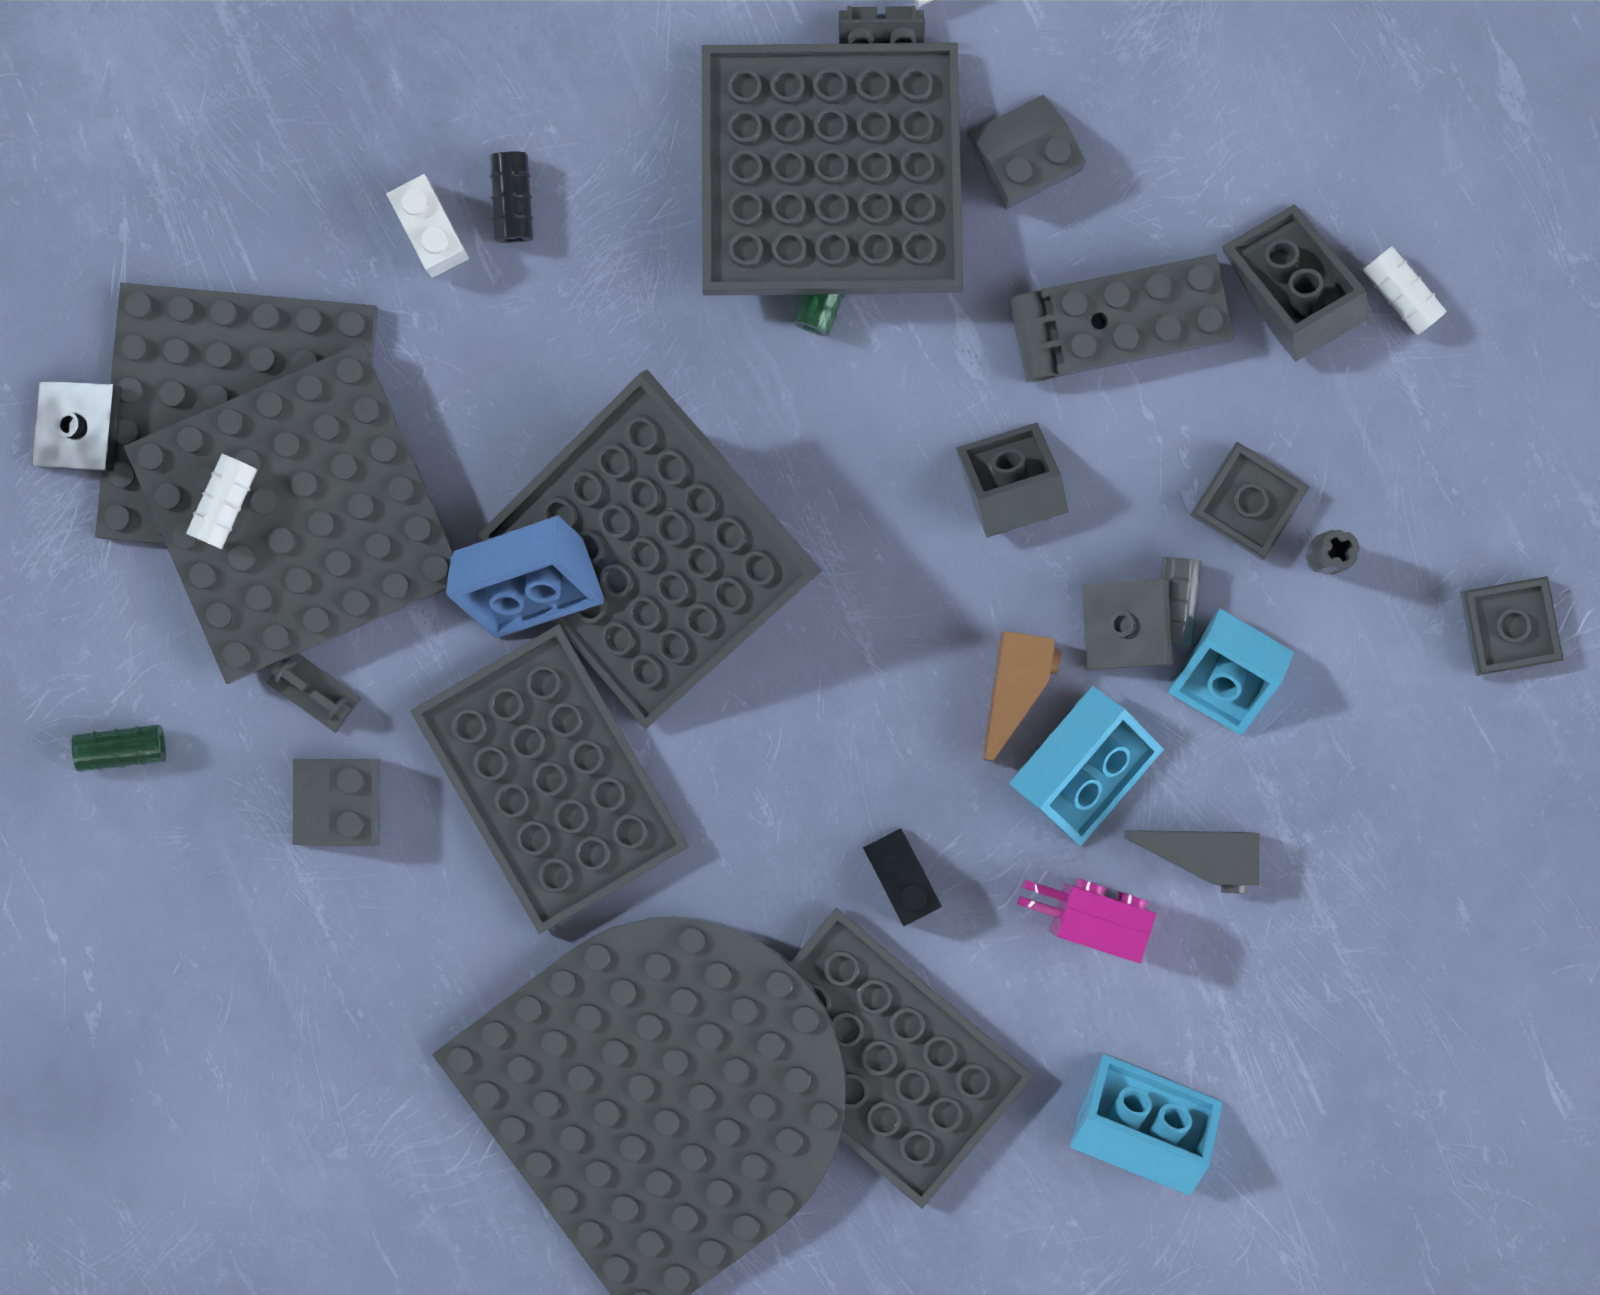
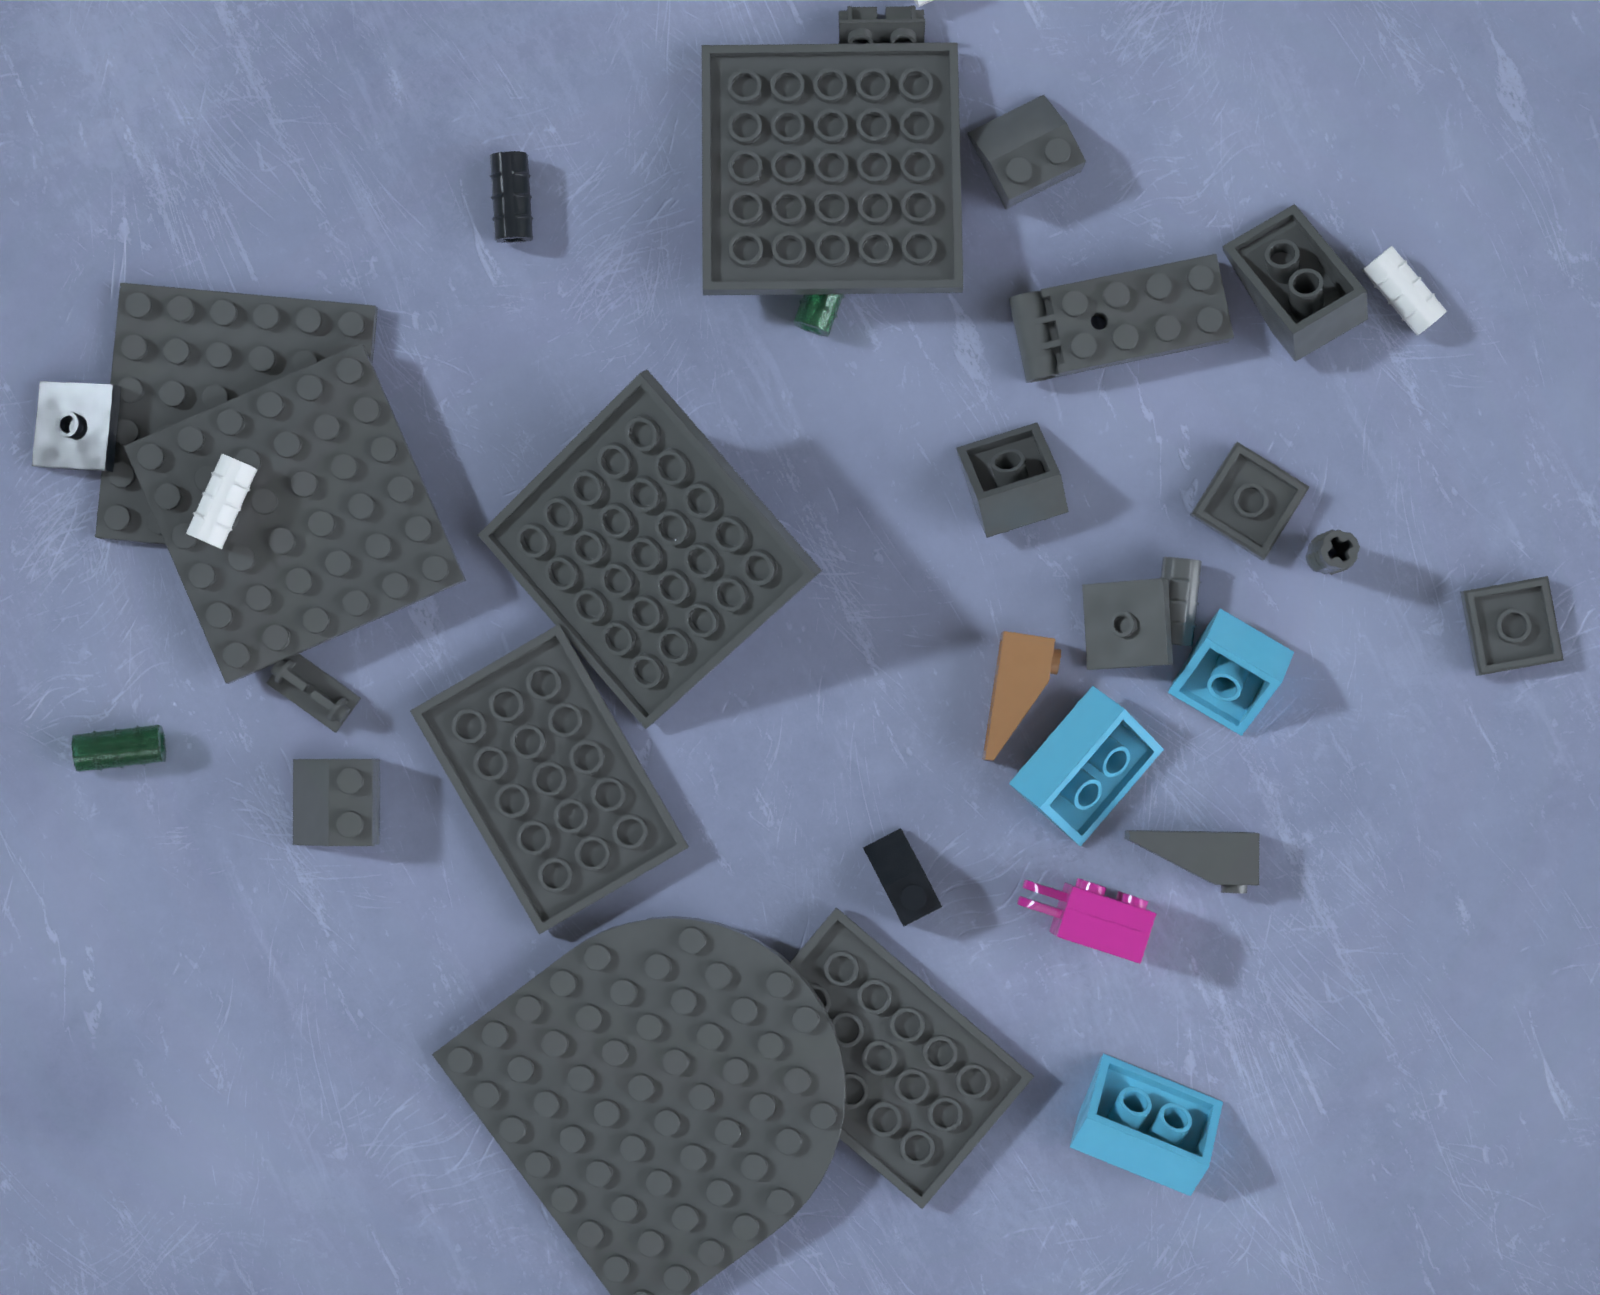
white brick [386,174,470,278] -> none
medium blue slope [446,515,604,639] -> none

